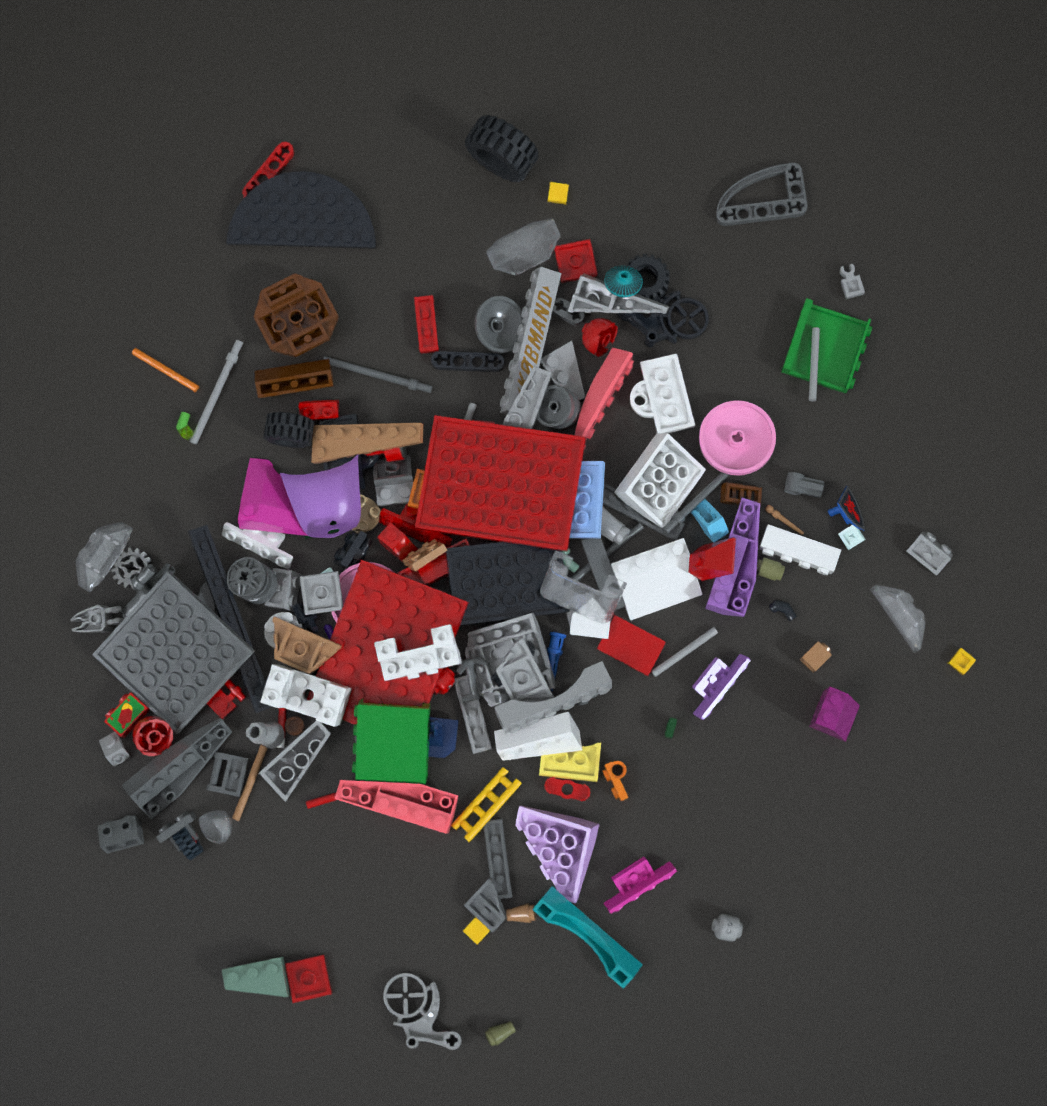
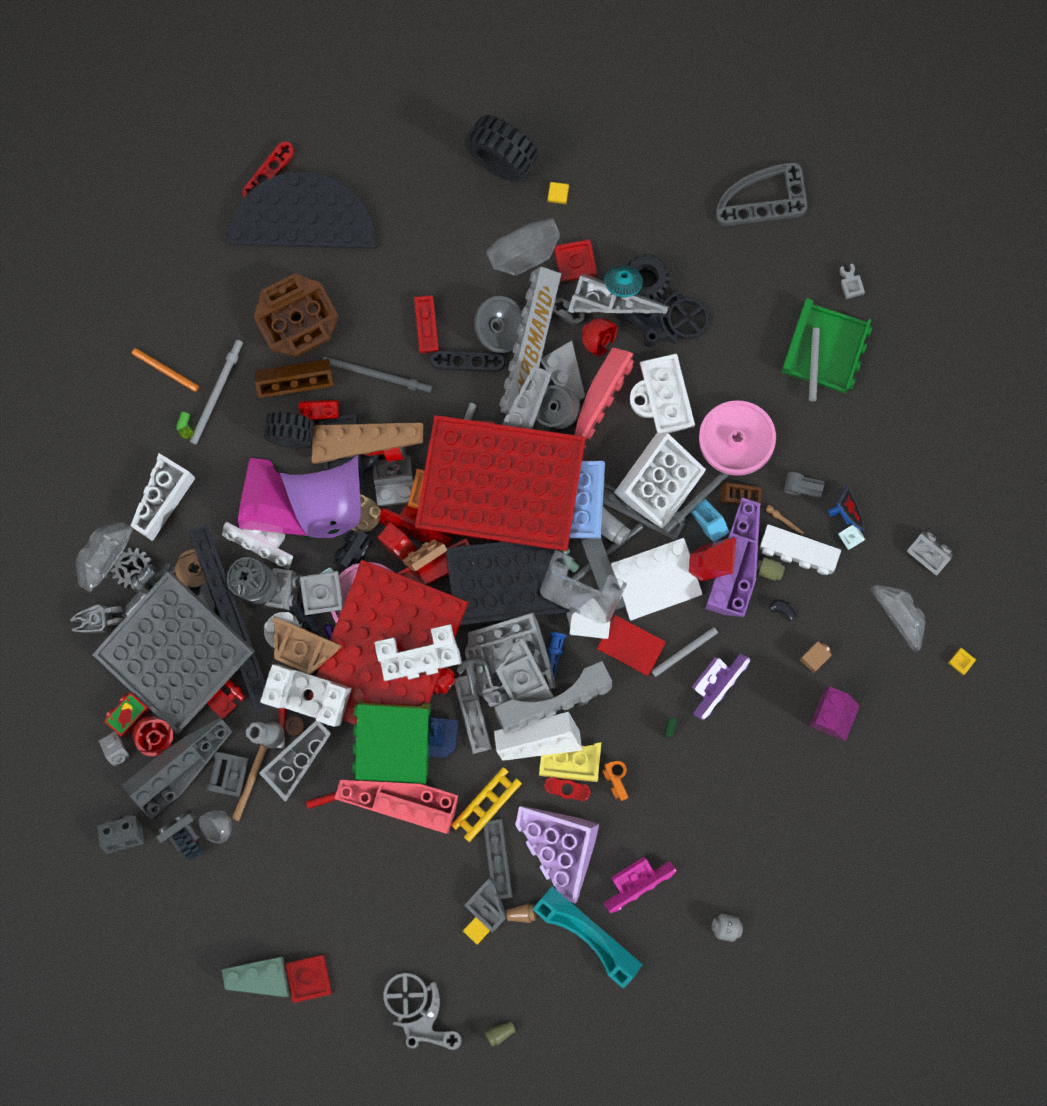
none -> white wedge [131,453,195,541]
none -> medium nougat plate [175,549,206,588]

